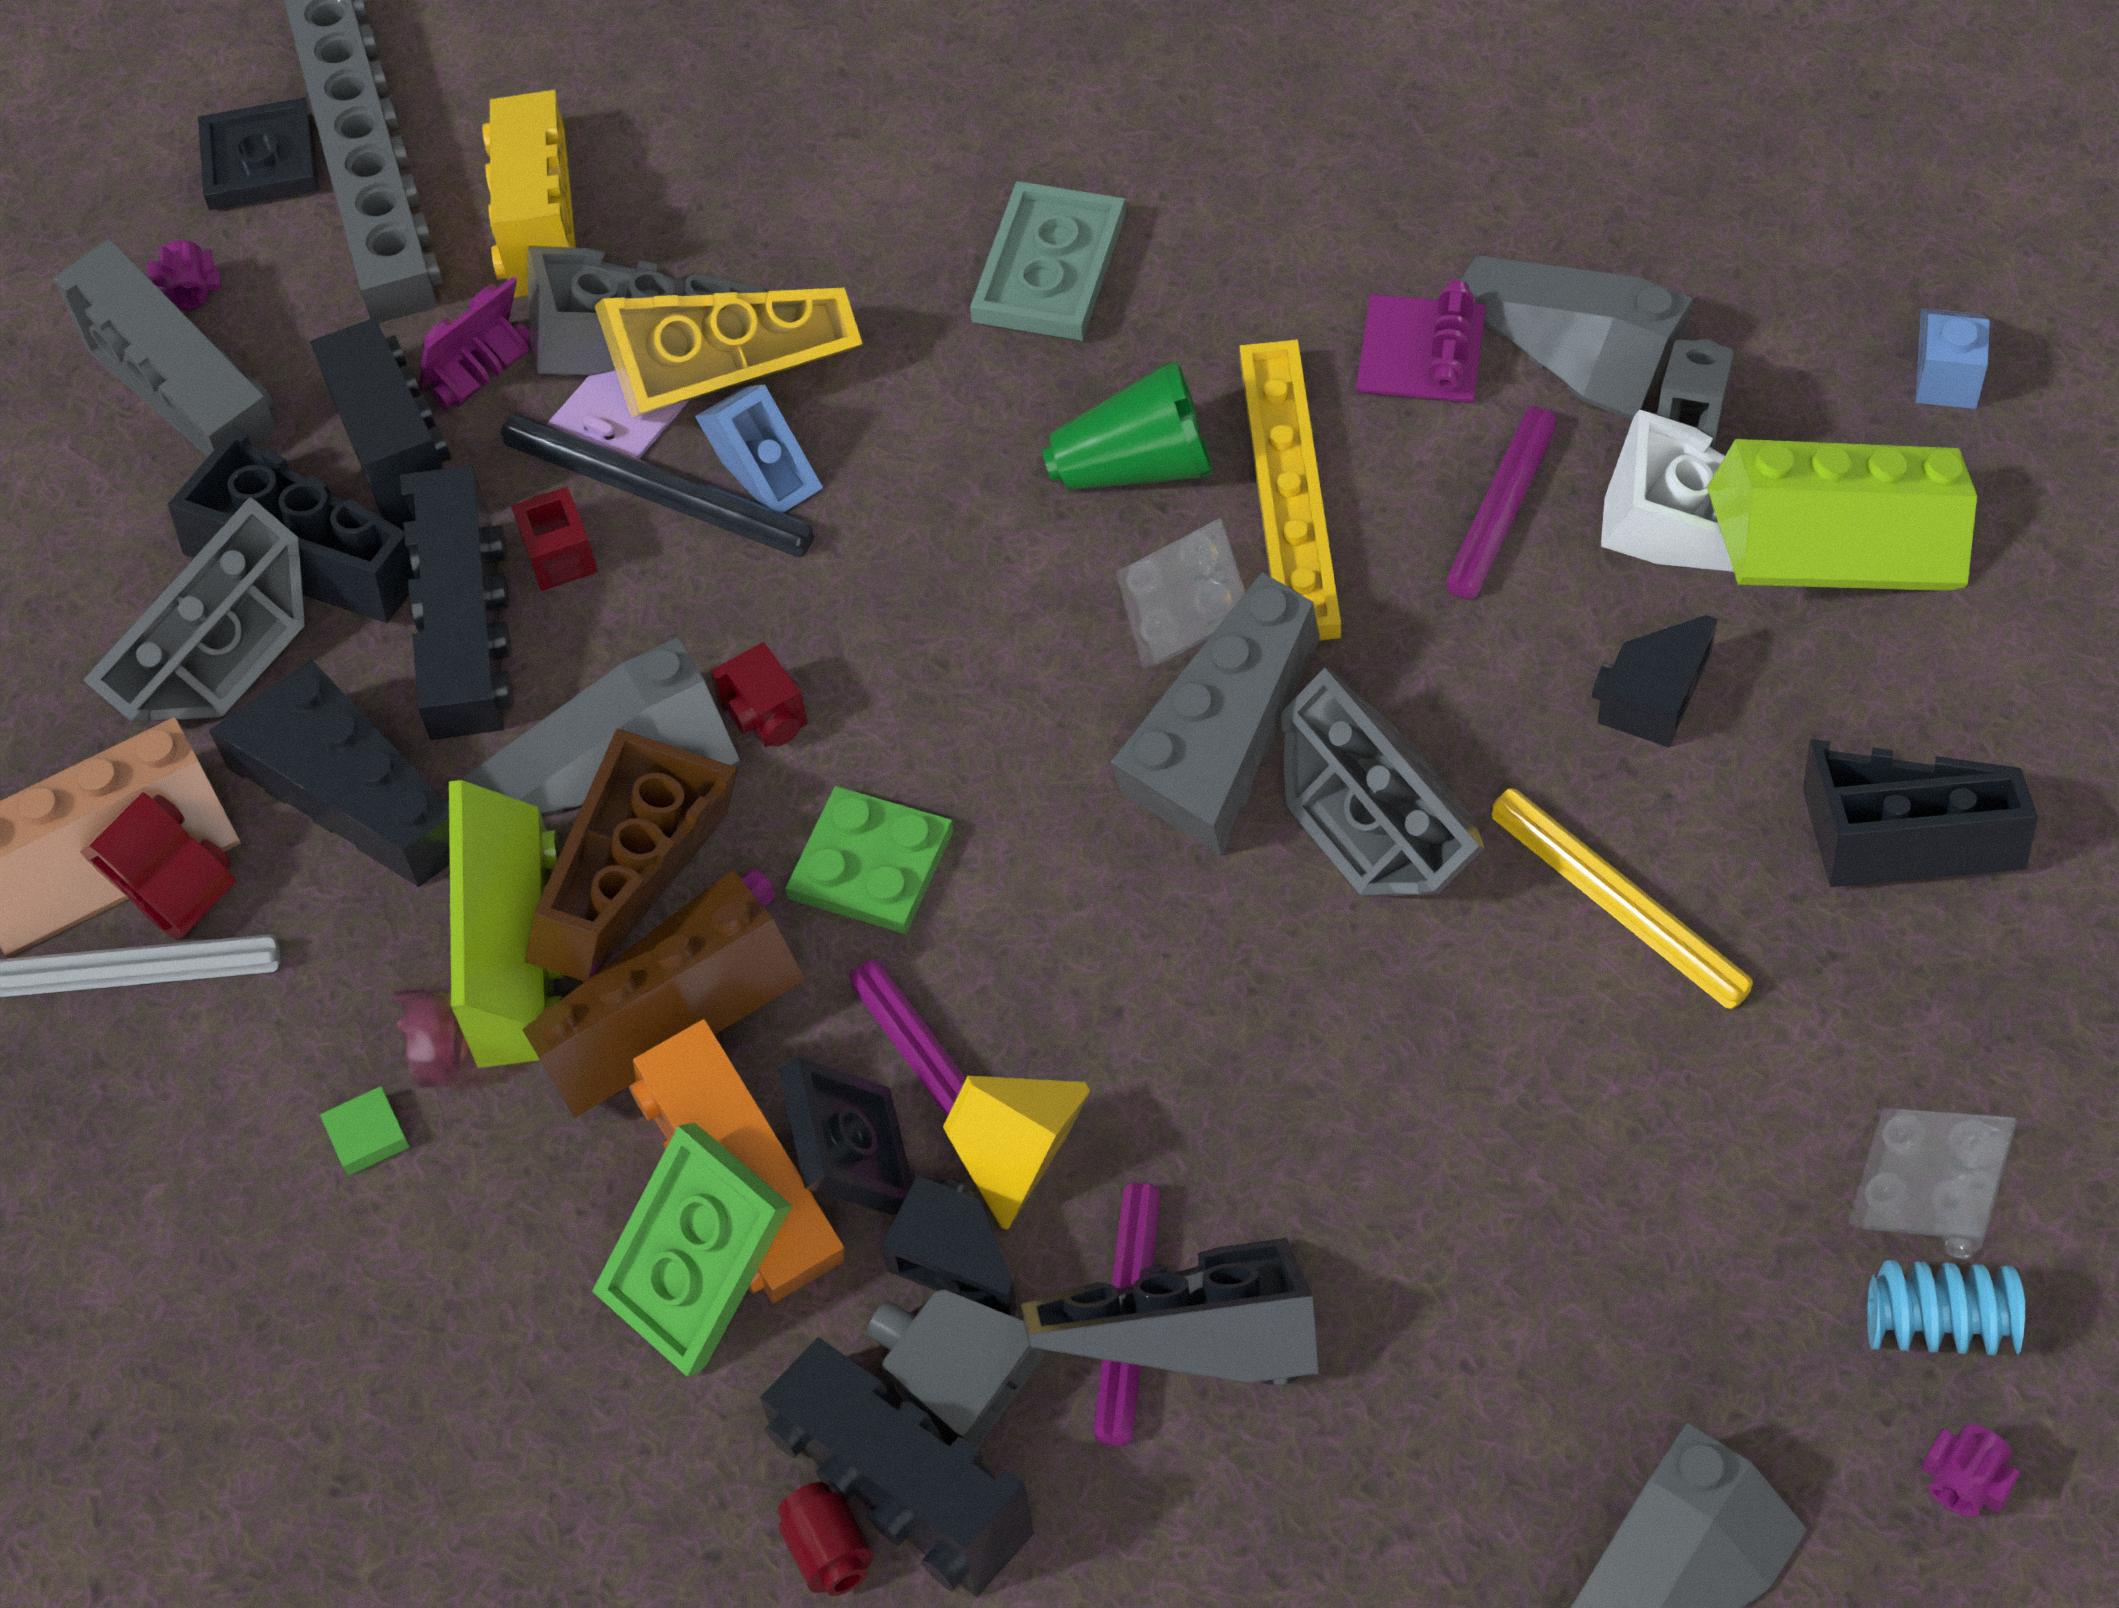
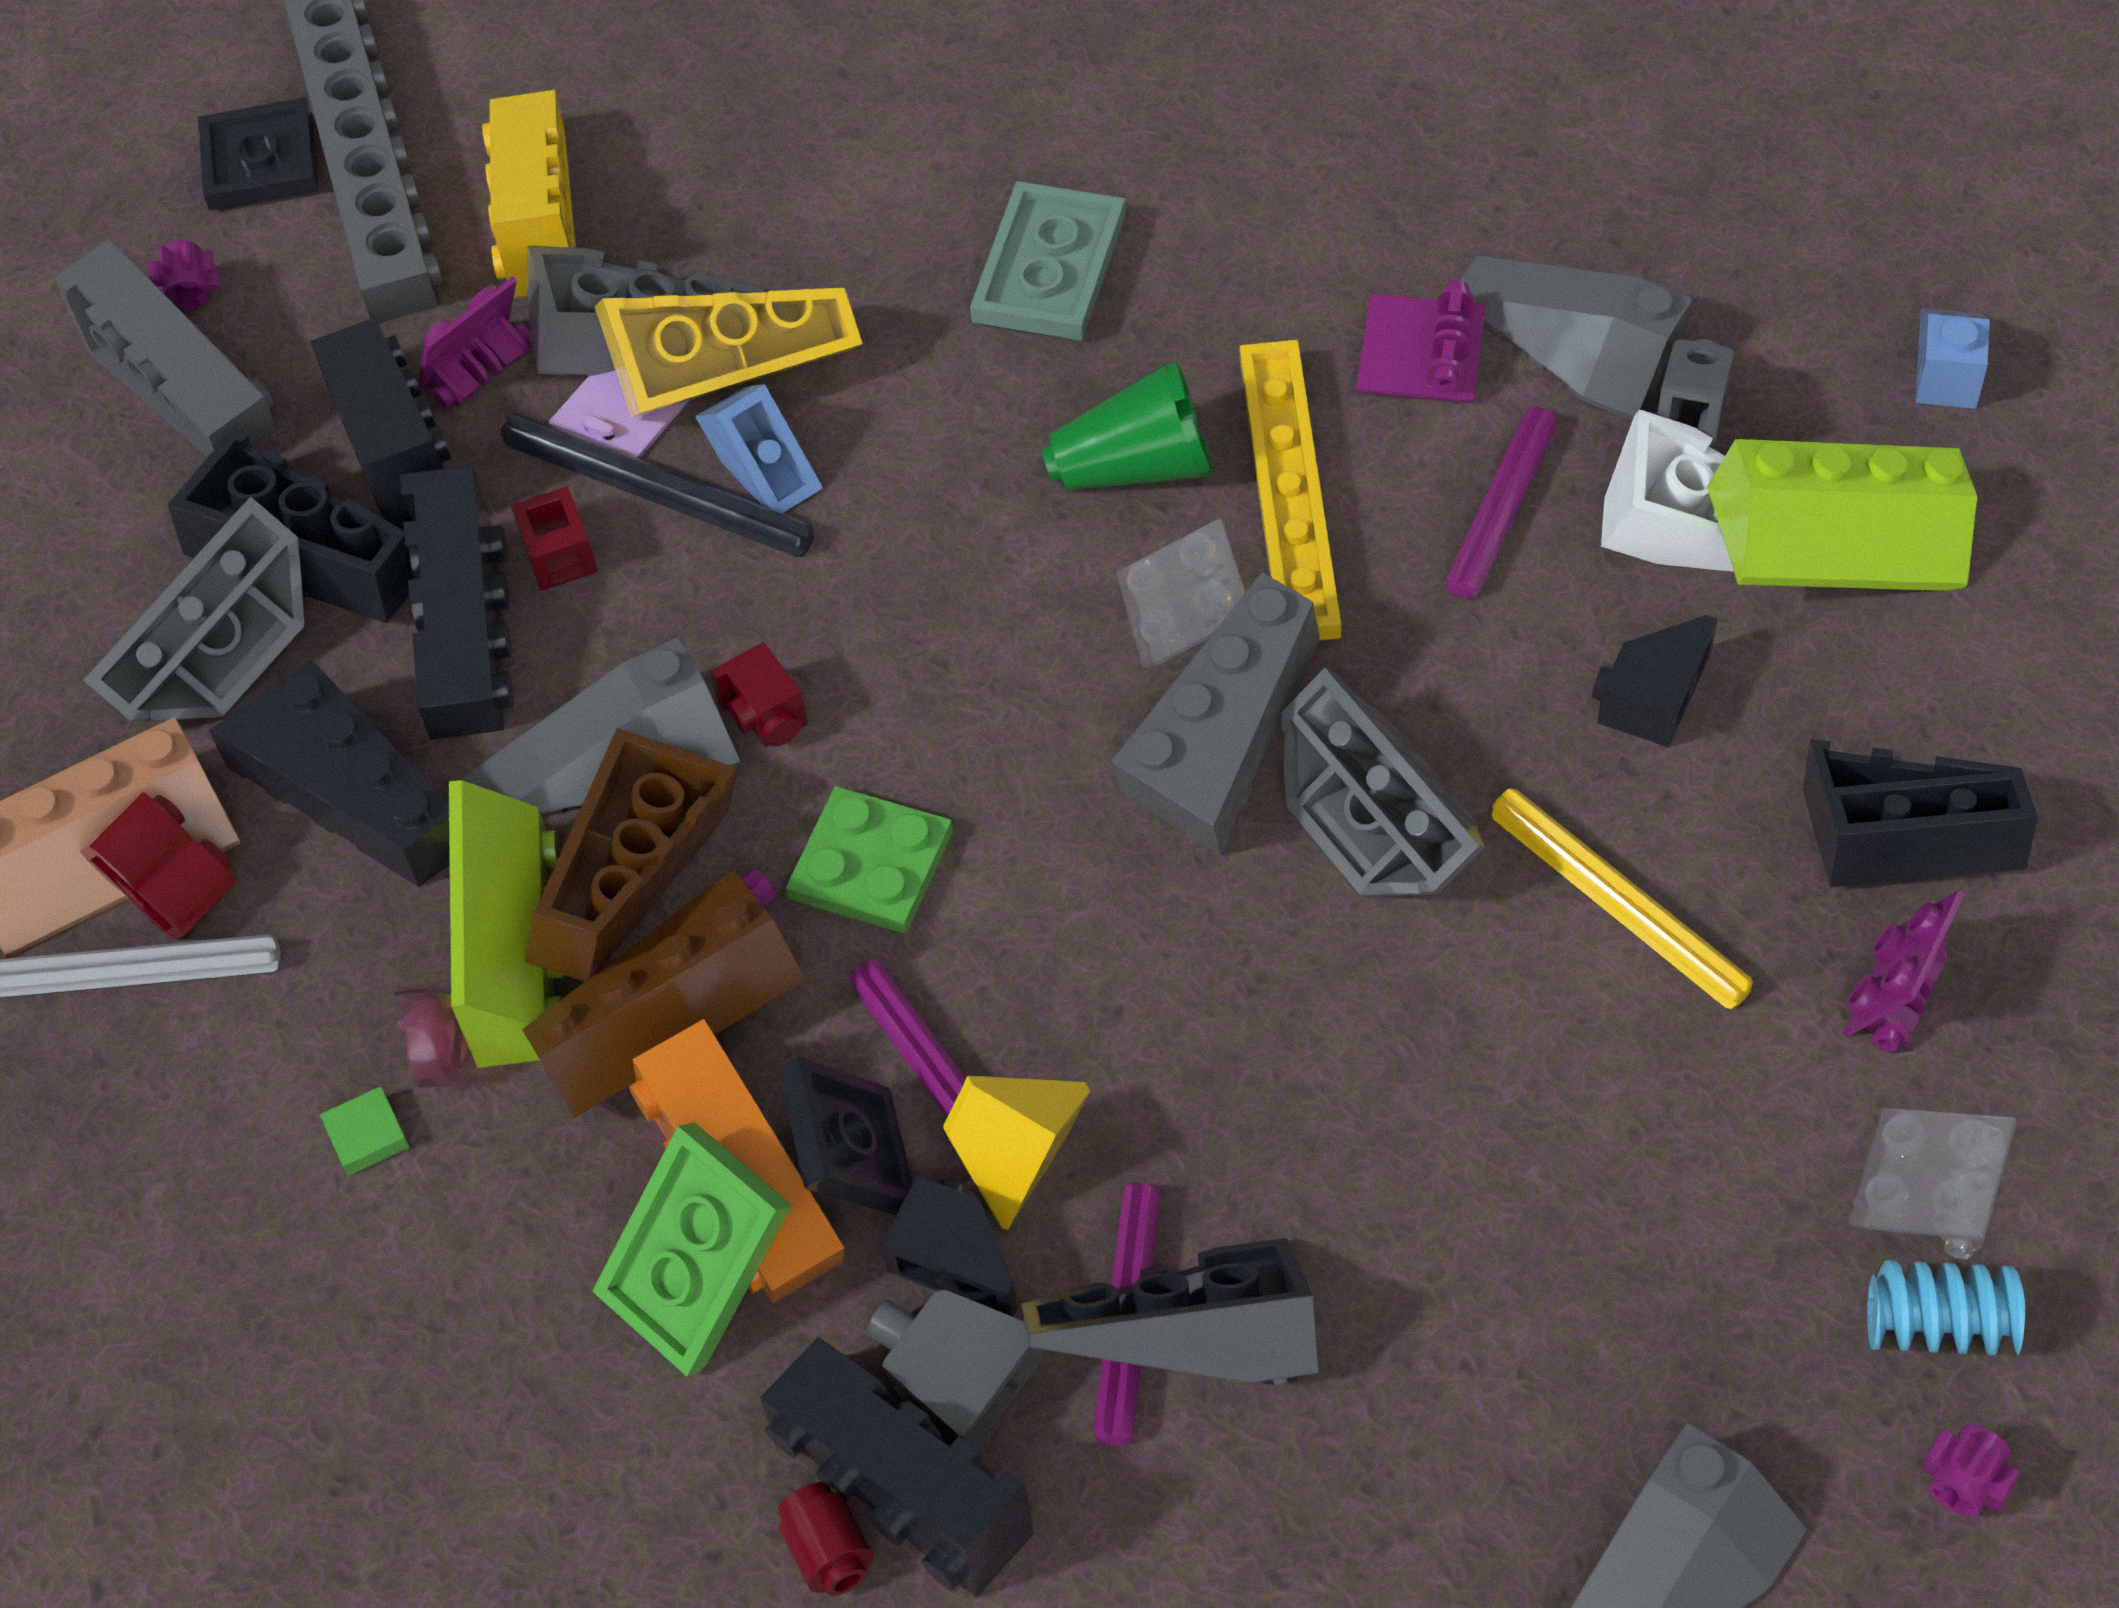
none -> magenta hinge [1842,889,1965,1052]

